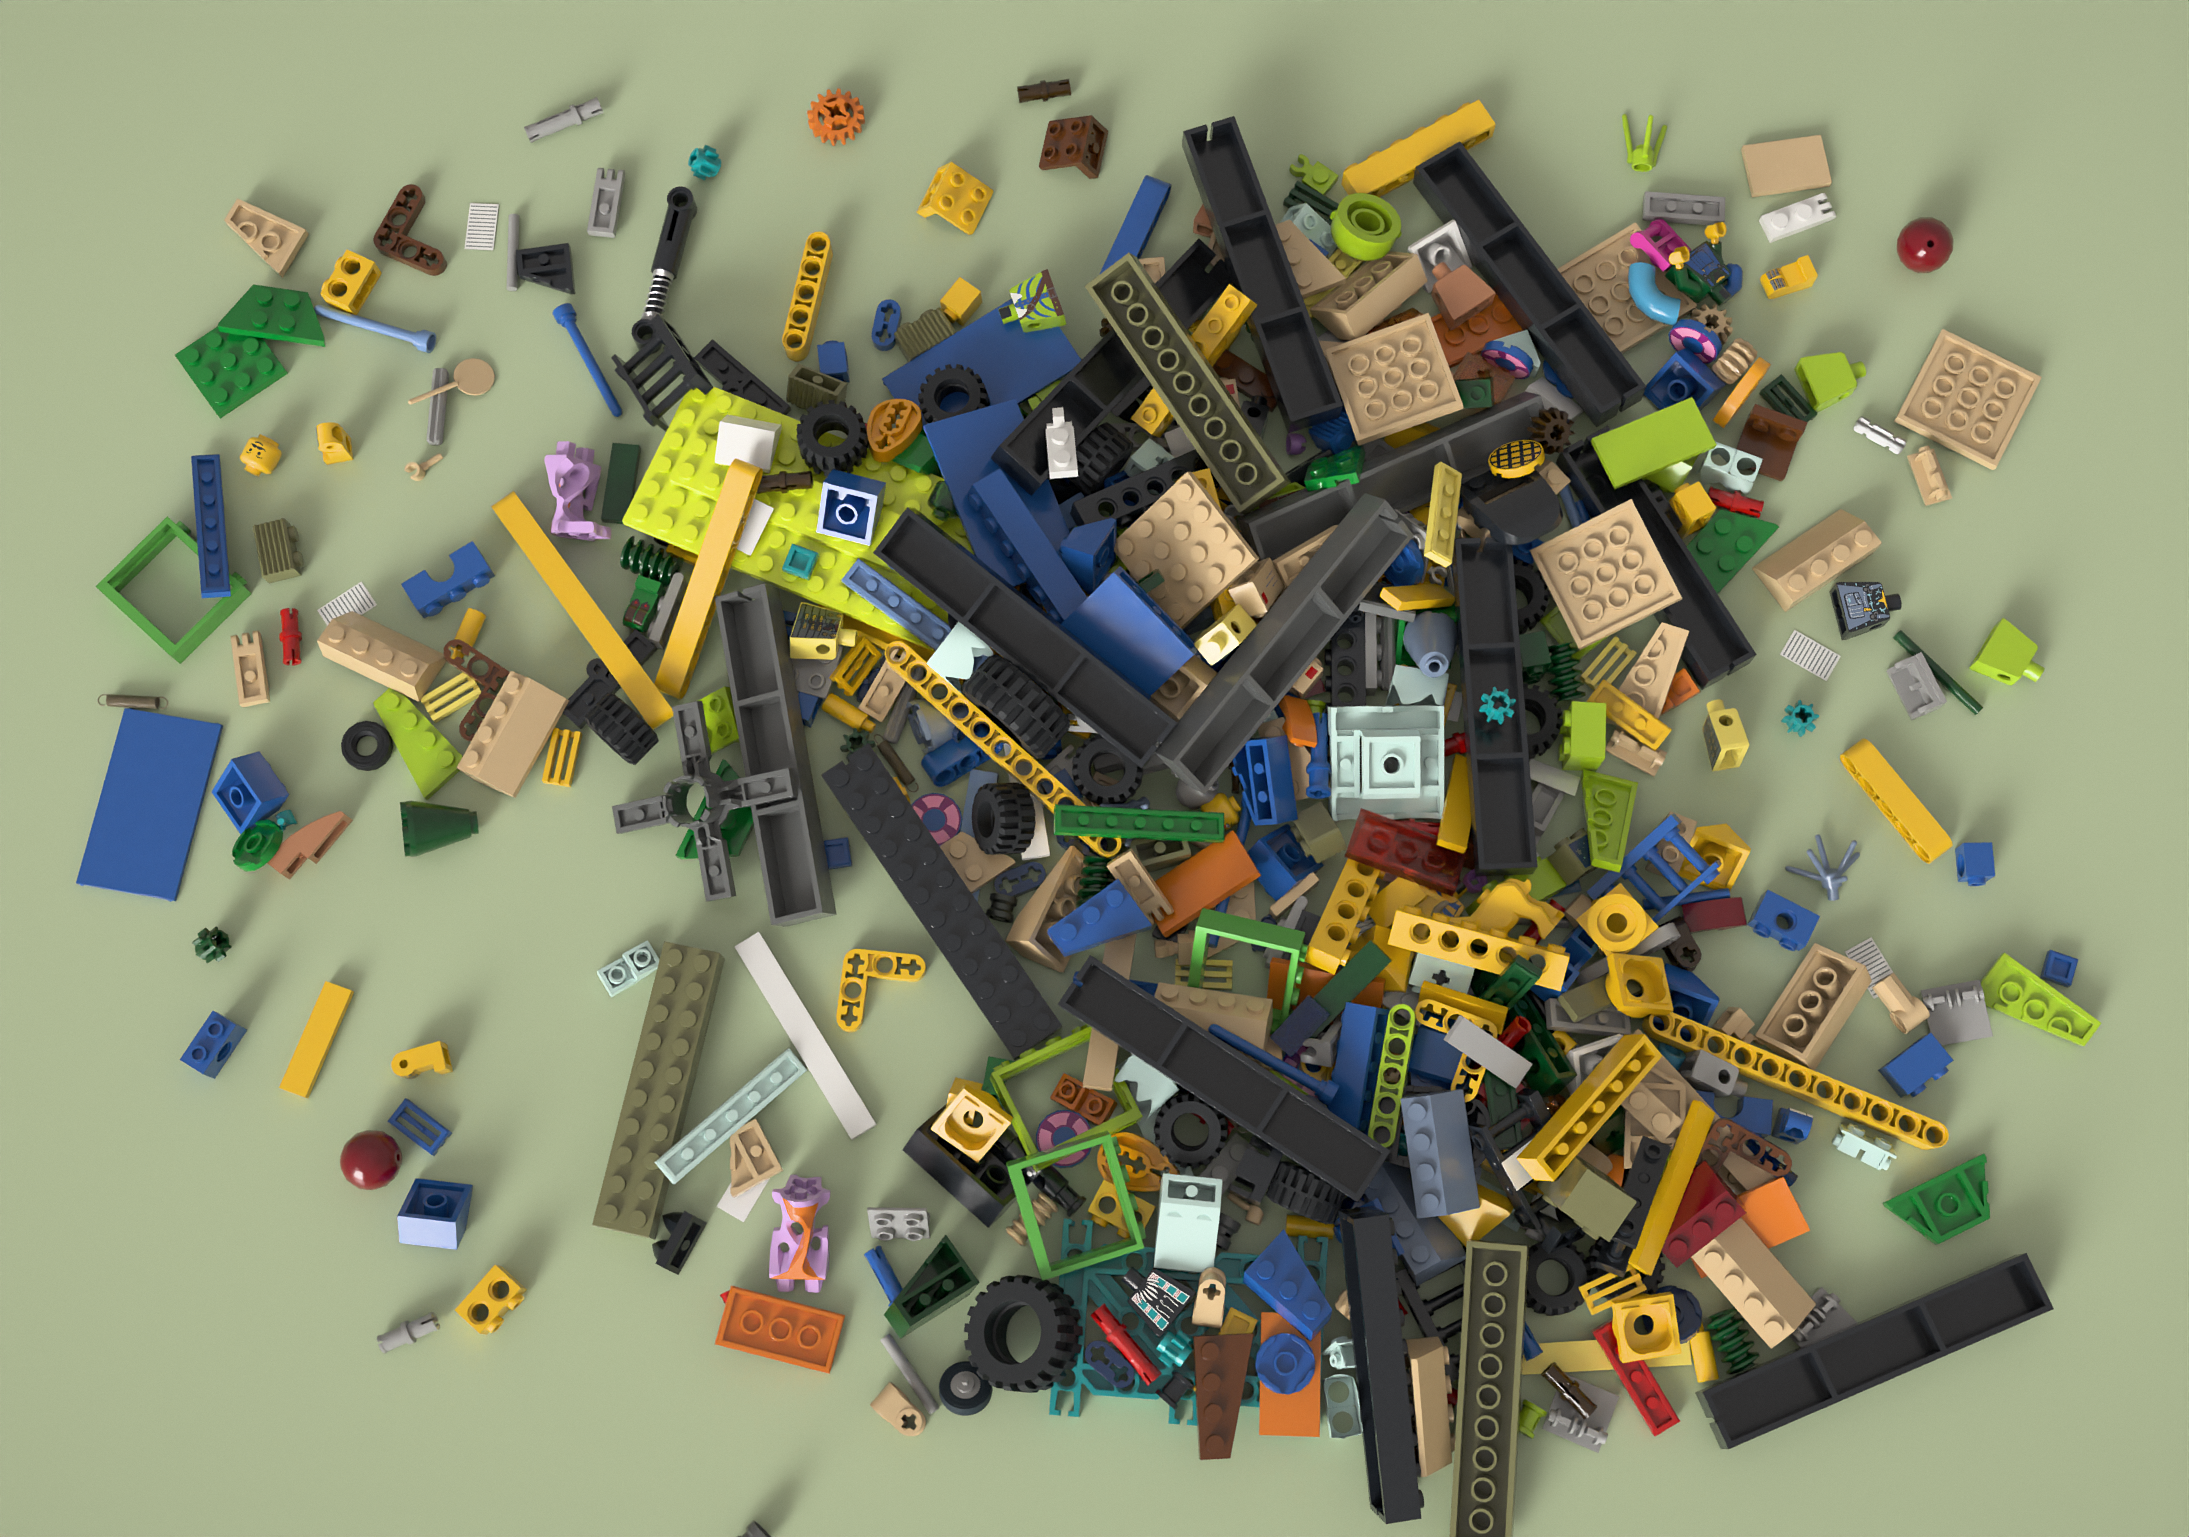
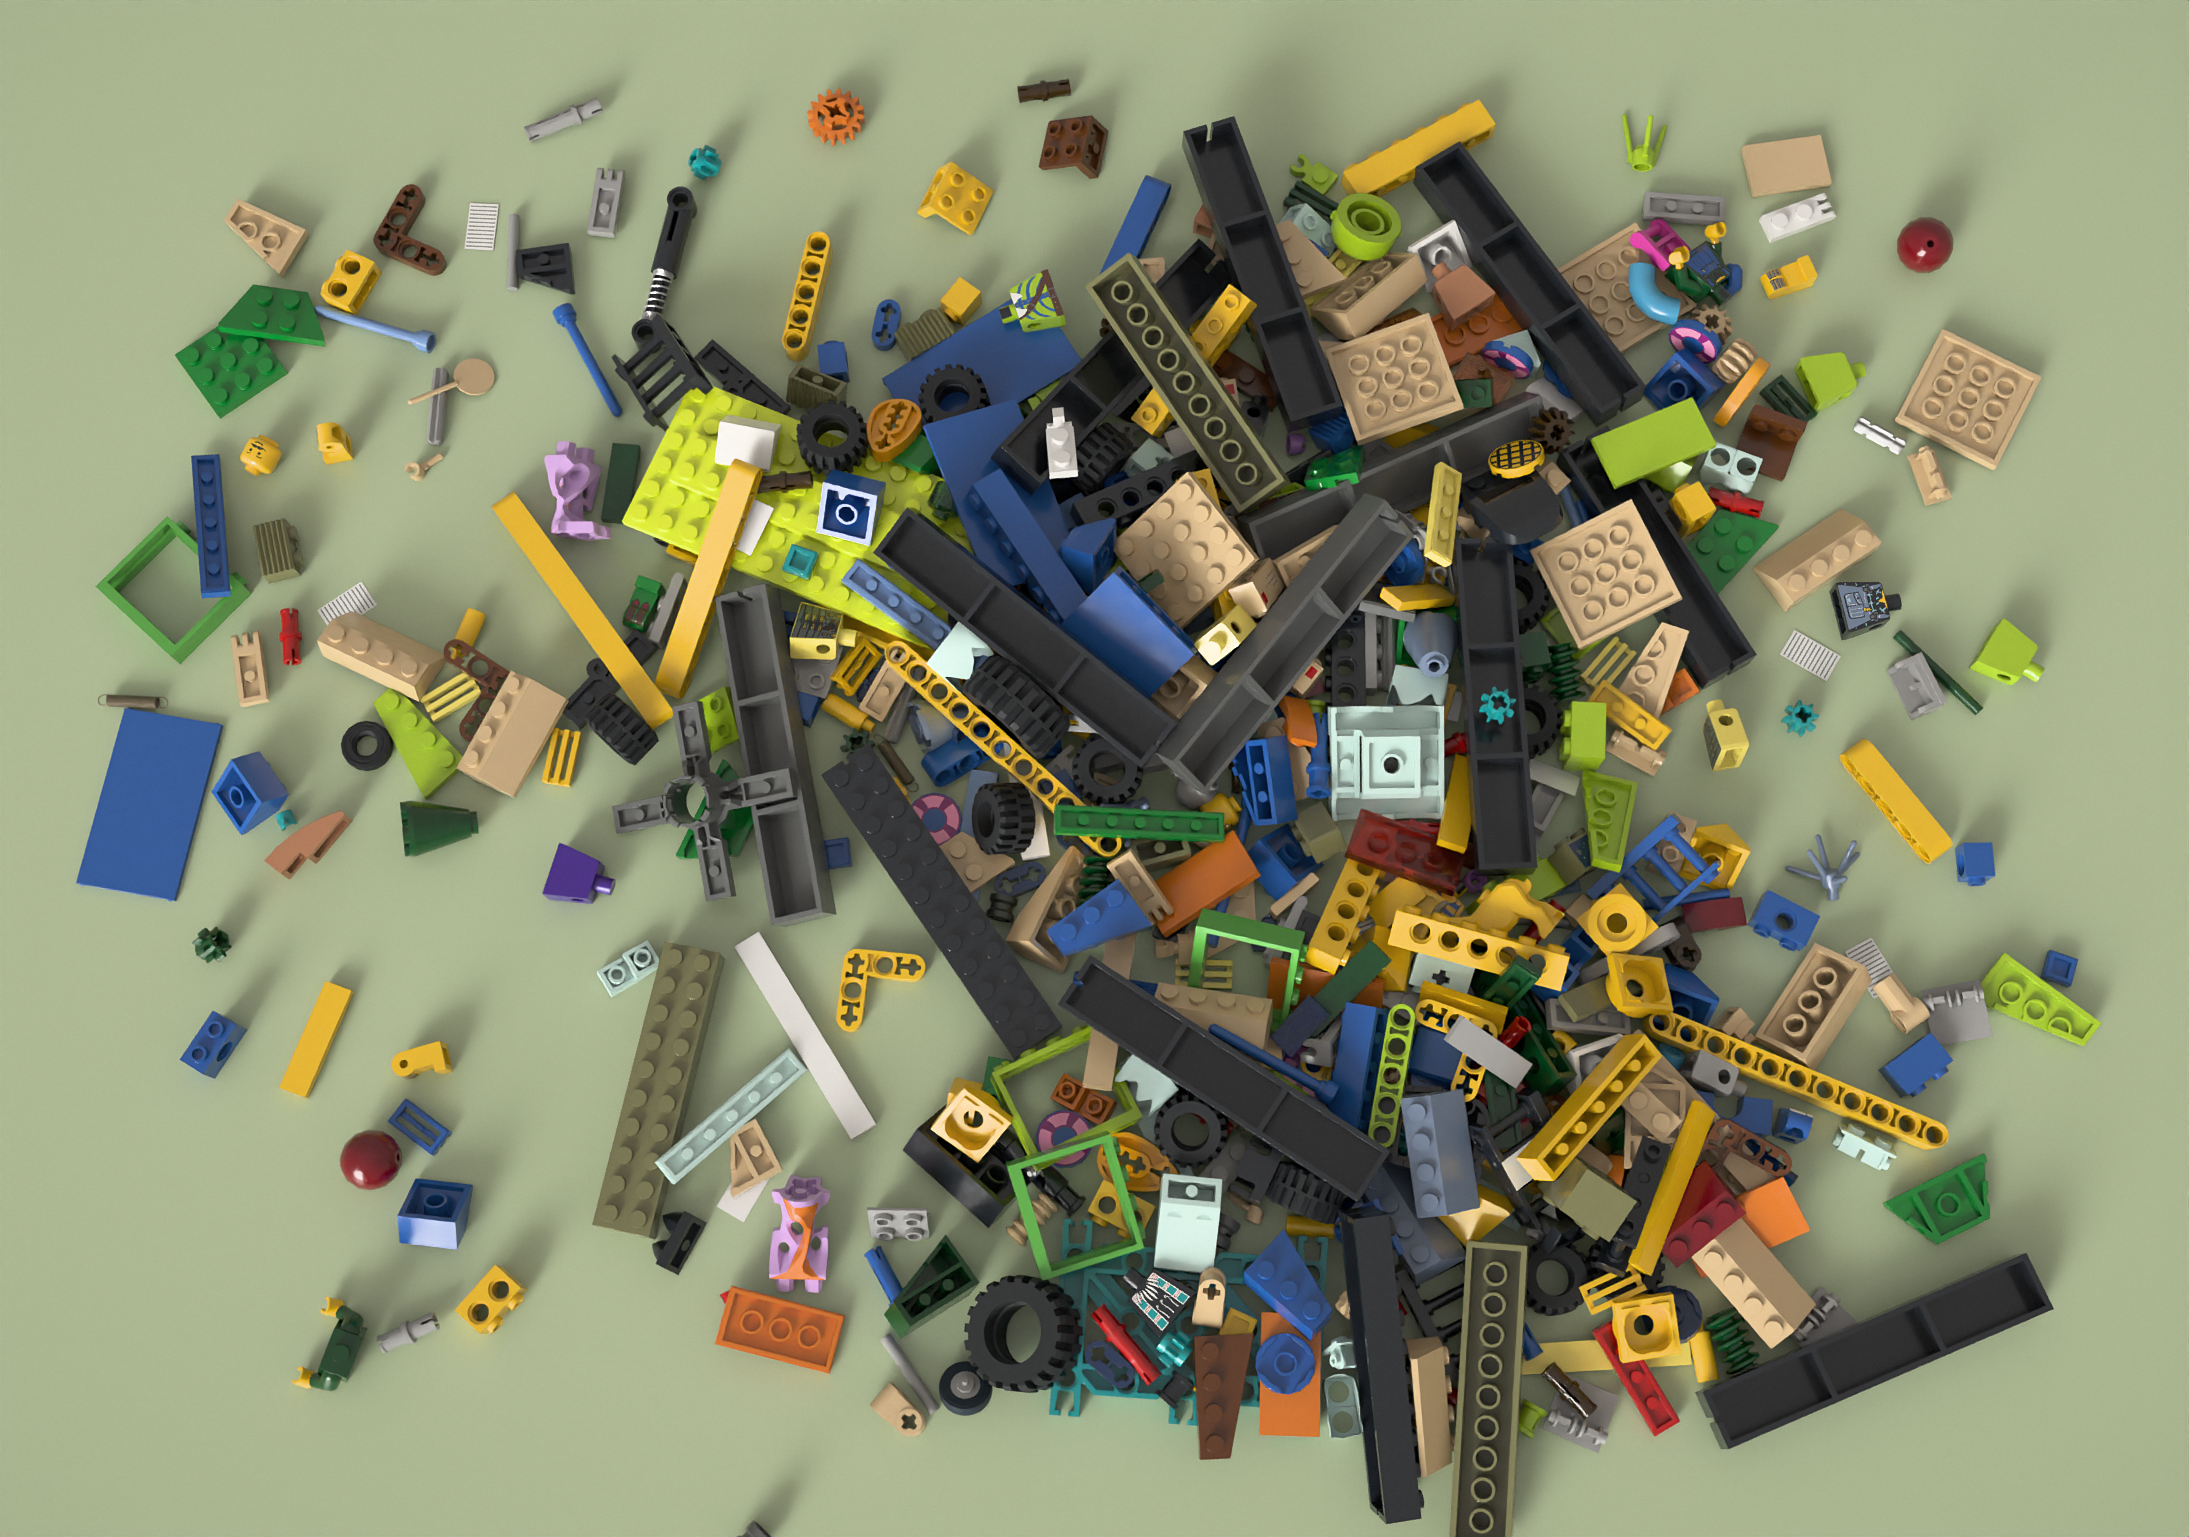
green tile [232,819,283,872] -> none
blue arch [401,541,495,619] -> none
dark green piece [620,536,684,587] -> none
none -> dark green torso [292,1297,367,1391]
none -> dark purple torso [542,843,616,904]

